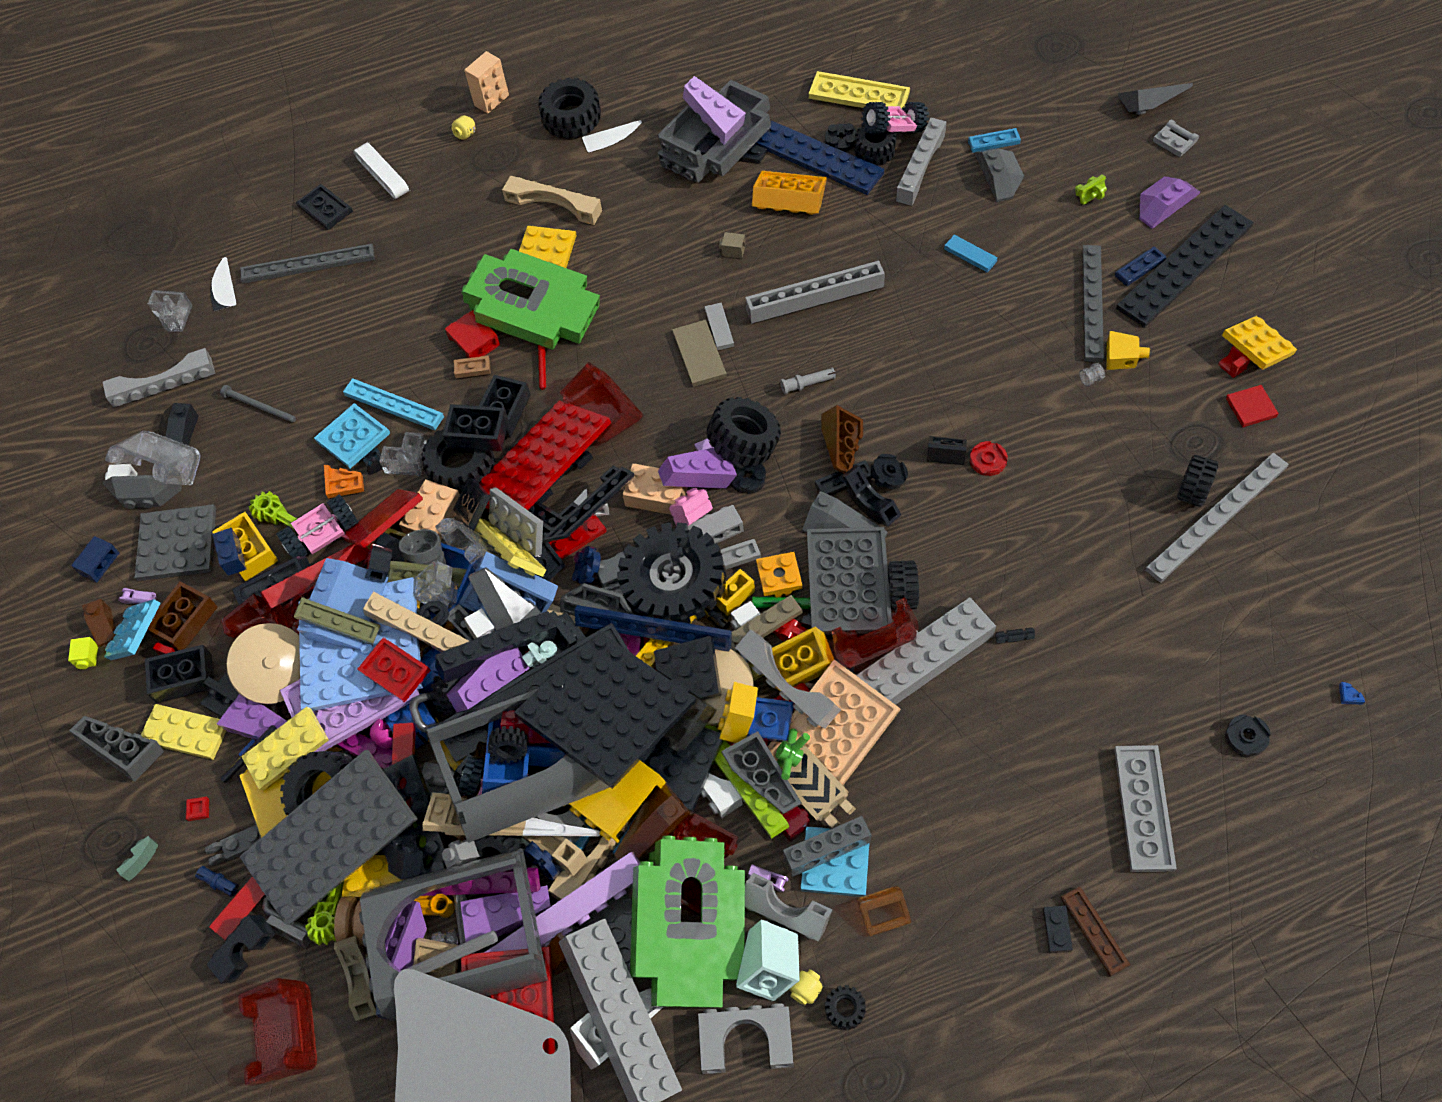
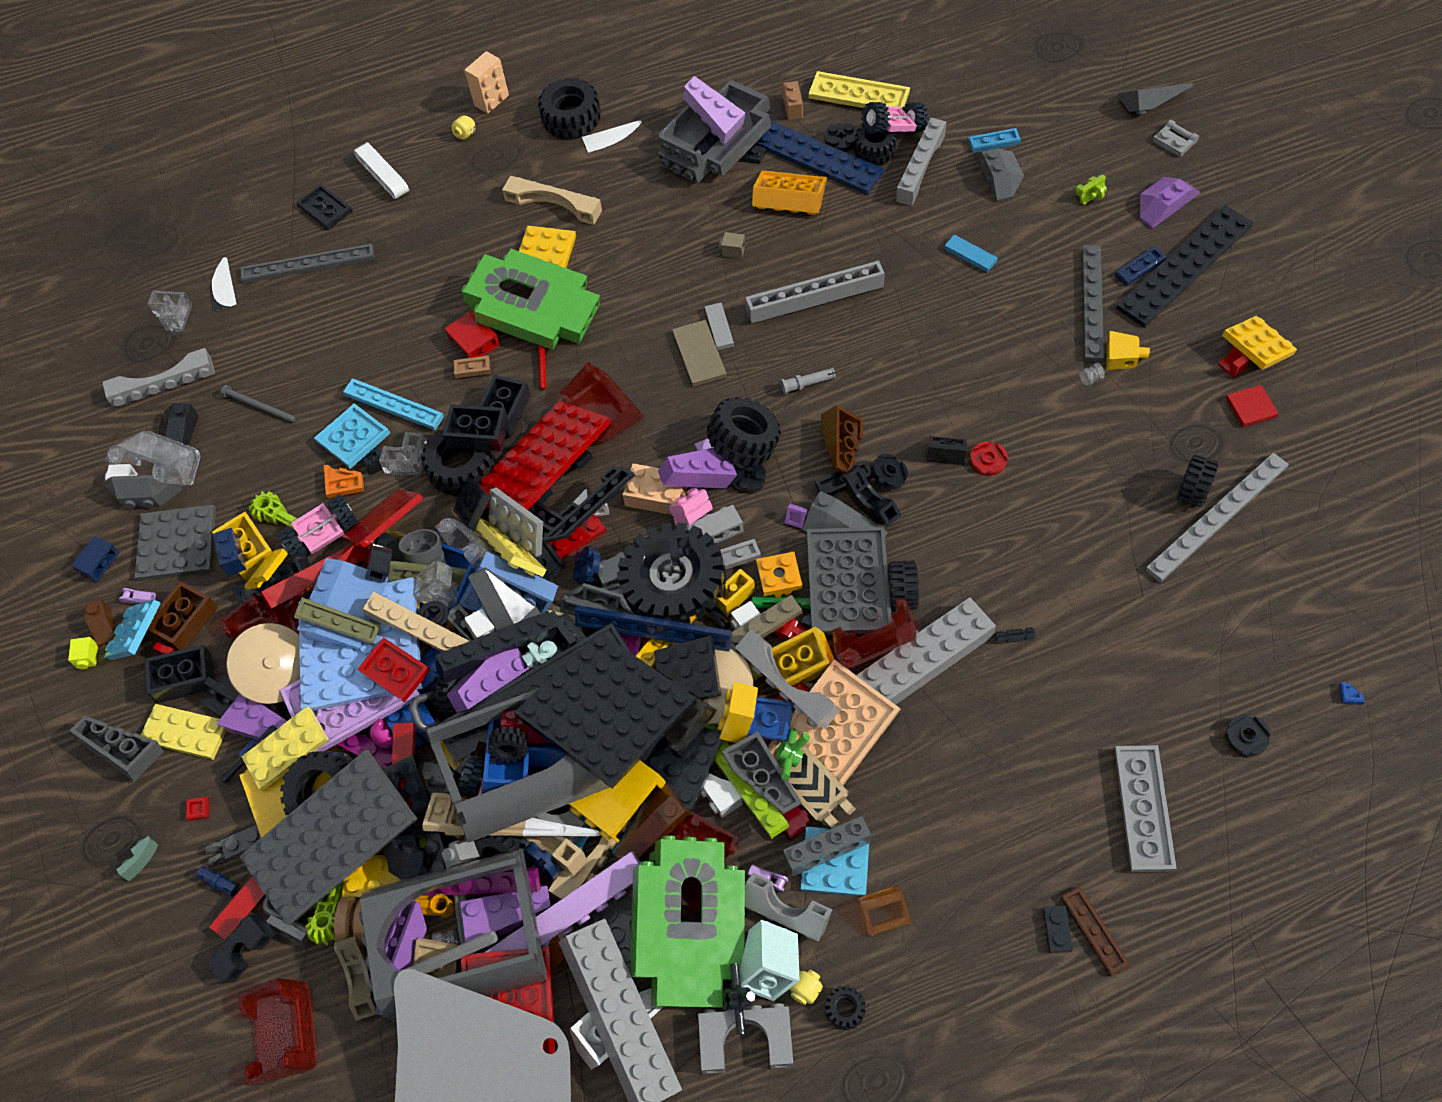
light nougat brick [399,479,460,541] -> none
none -> yellow slope [244,549,288,590]
none -> black bar [723,963,755,1035]
none -> medium nougat brick [782,81,803,120]
none -> medium lavender tile [785,504,808,529]

